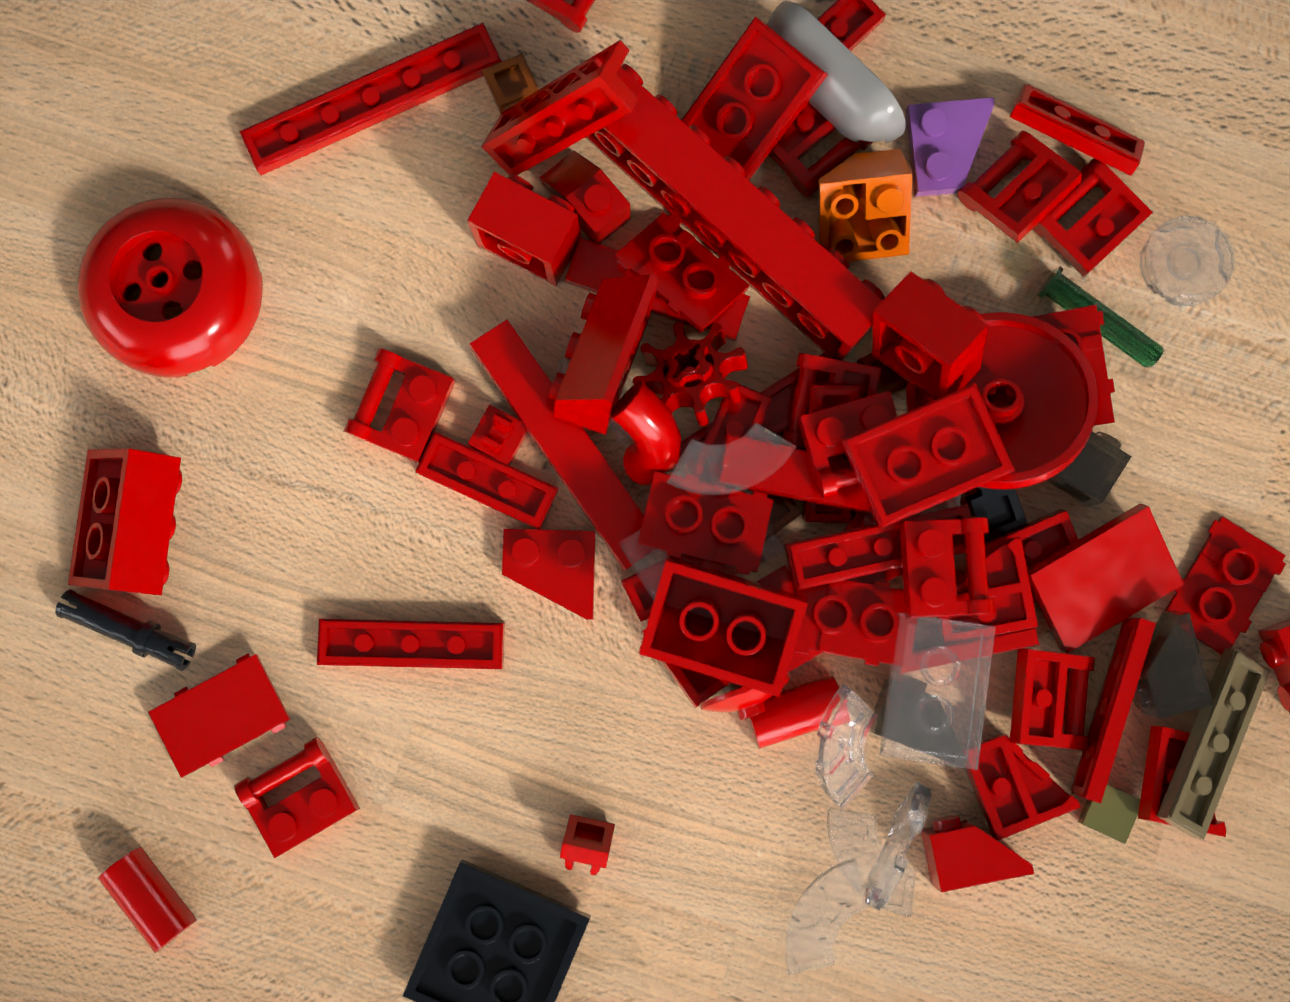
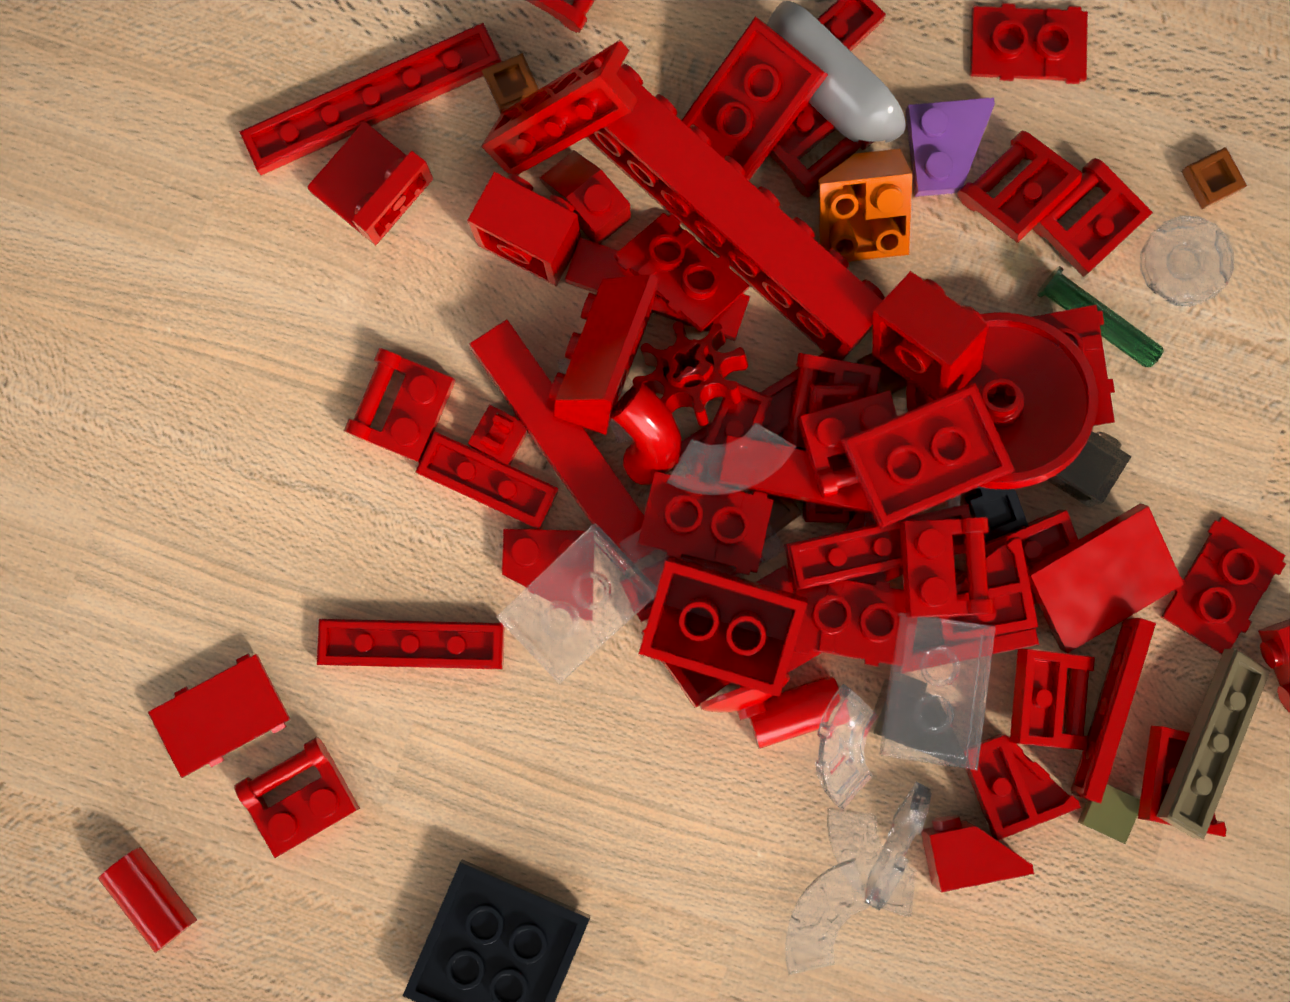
black pin [55,589,196,671] -> none
red slope [68,448,182,596] -> none
red brick [78,198,263,378] -> none
red tile [560,814,615,876] -> none
red tile [1009,84,1145,176] -> none
clear smoke slope [1133,610,1213,719] -> none
none -> red bracket [308,122,433,246]
none -> clear tile [496,523,657,684]
none -> red piece [970,3,1088,84]
none -> dark orange tile [1181,147,1247,210]

